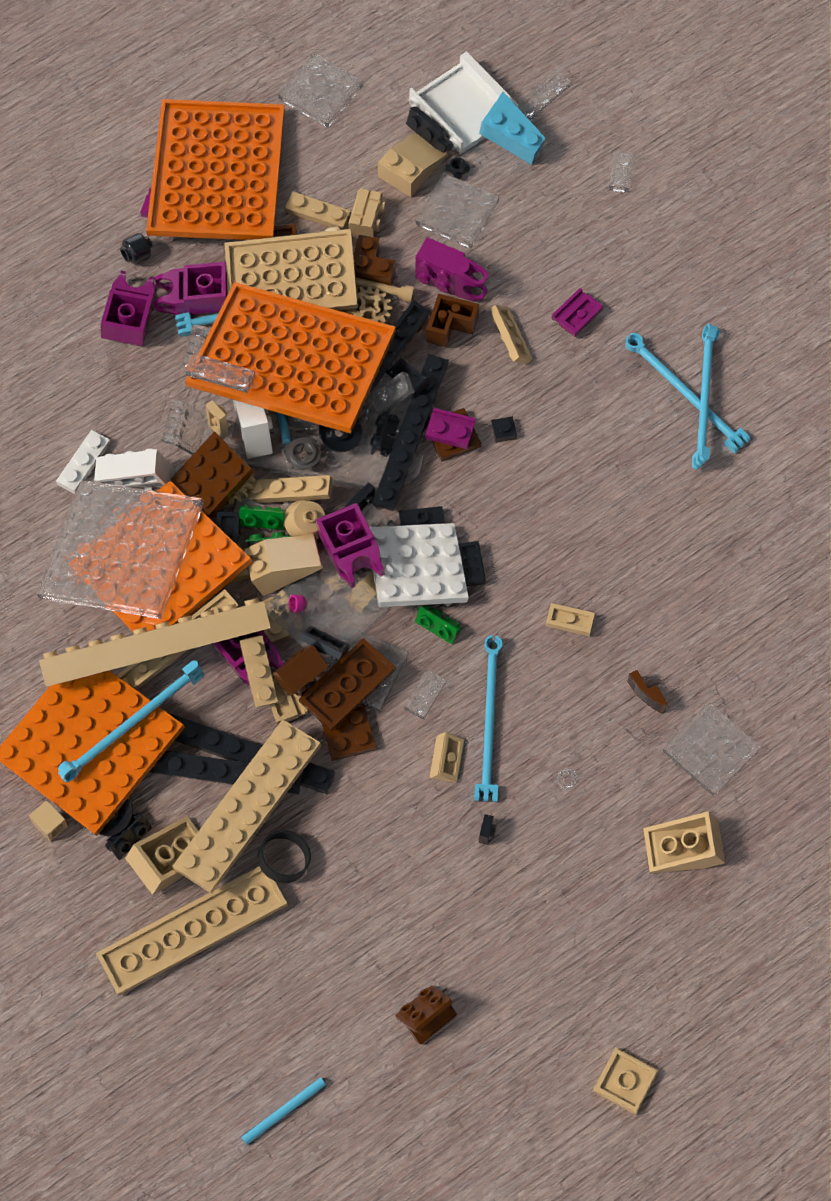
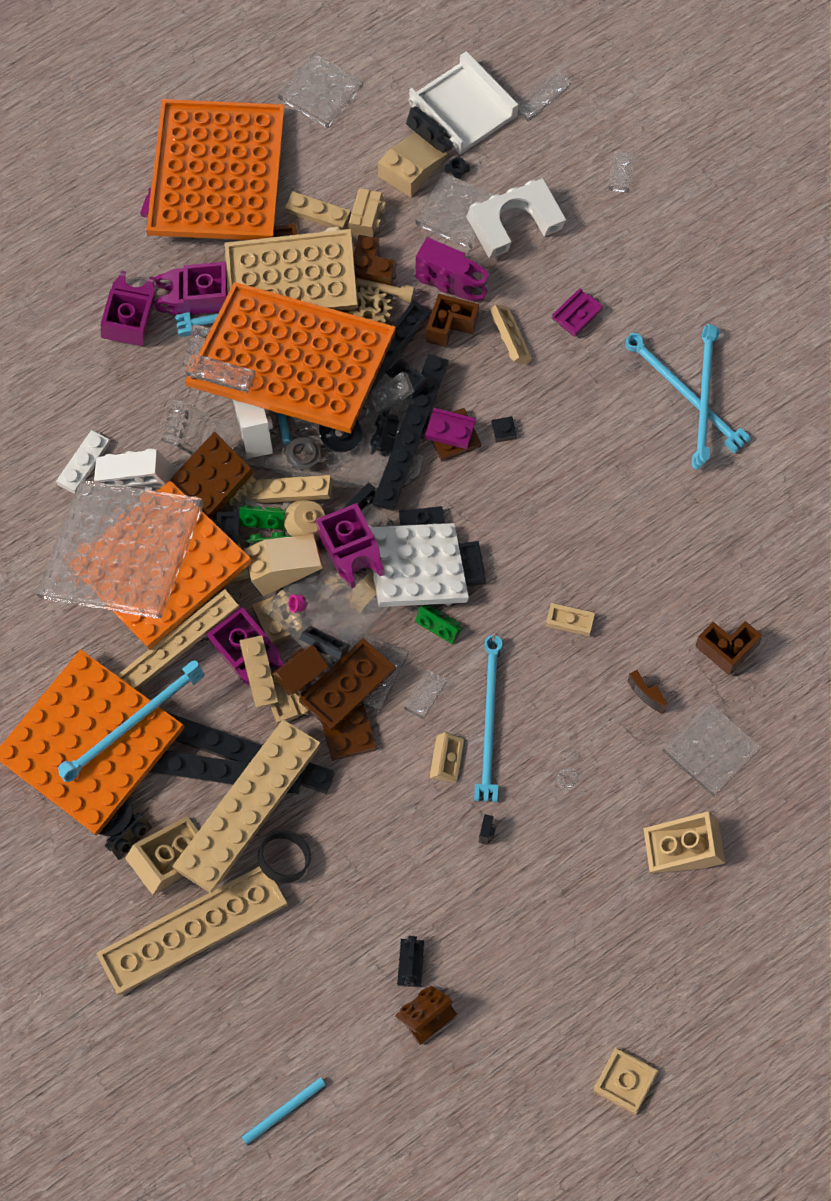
tan panel [29,801,68,842] -> none
tan brick [39,598,271,687] -> none
black head [120,233,153,264] -> none
tan plate [205,400,229,439] -> none
medium azure wedge [479,92,545,165] -> none
none -> black hinge [397,936,424,987]
none -> white arch [467,178,566,259]
none -> reddish brown brick [695,621,762,676]

